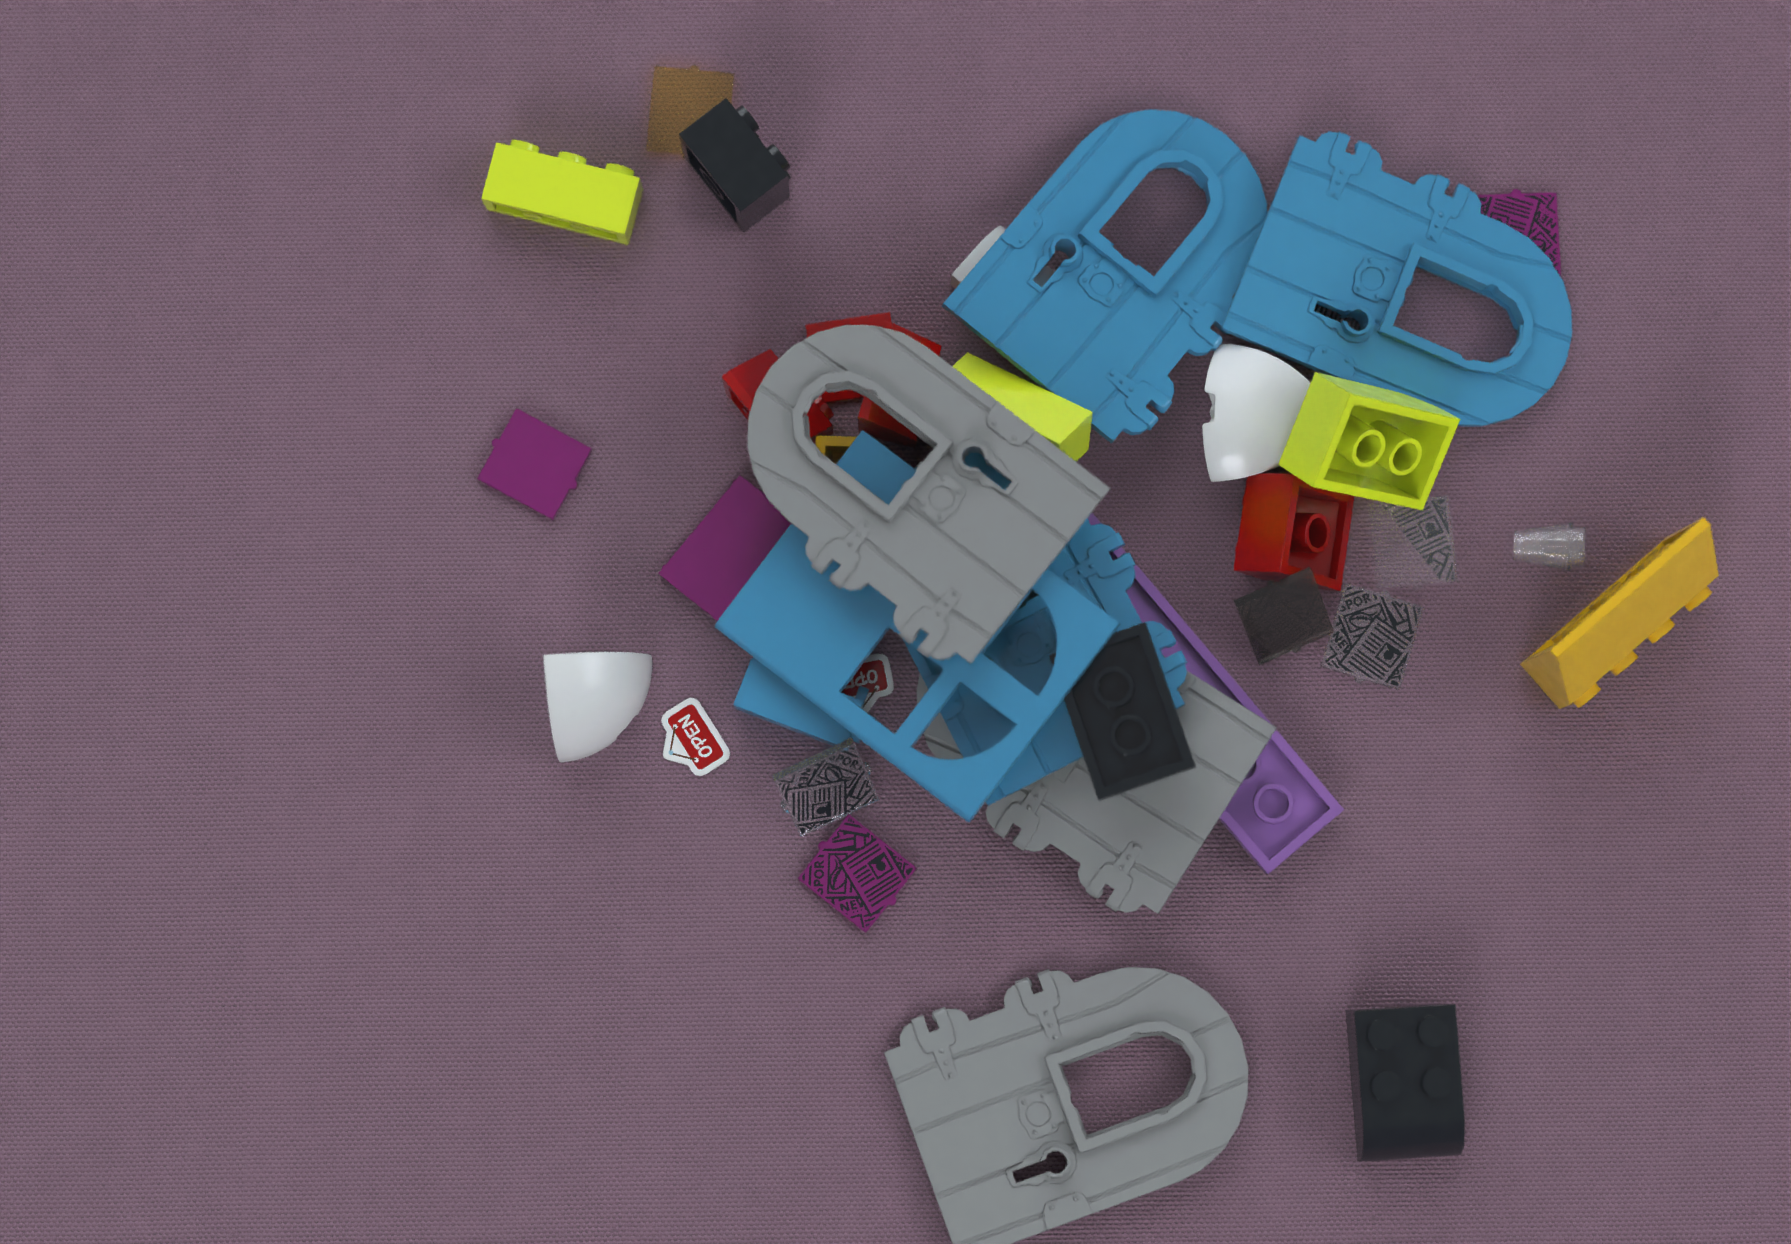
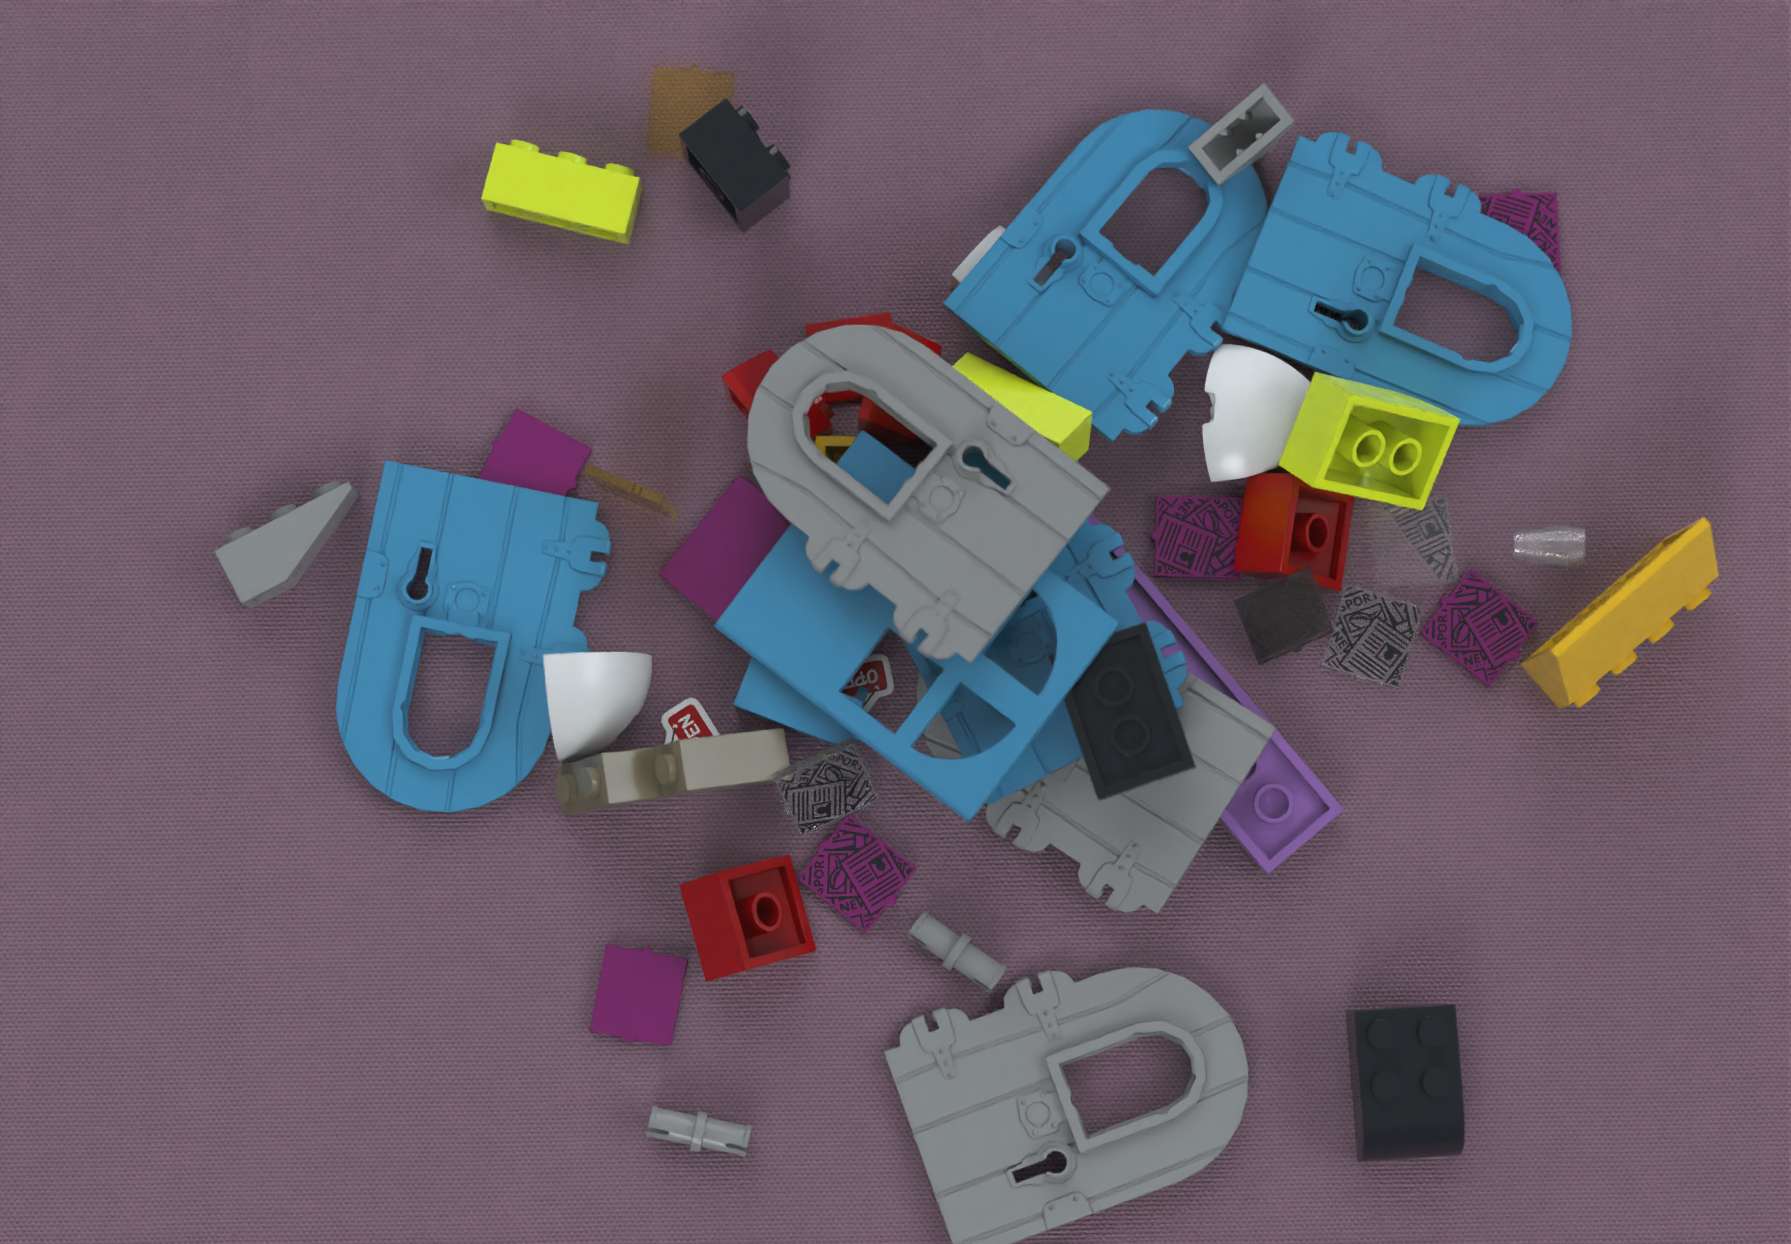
none -> light grey slope [215,481,360,609]
none -> dark azure door [336,460,612,813]
none -> dark tan arch [555,728,792,816]
none -> clear yellow piece [585,464,679,520]
none -> magenta piece [589,944,688,1046]
none -> light grey pin [646,1105,751,1157]
none -> red slope [679,854,817,982]
none -> light grey pin [907,910,1008,994]
none -> magenta piece [1150,495,1243,580]
none -> light grey slope [1188,83,1296,185]
none -> magenta piece [1419,569,1539,687]

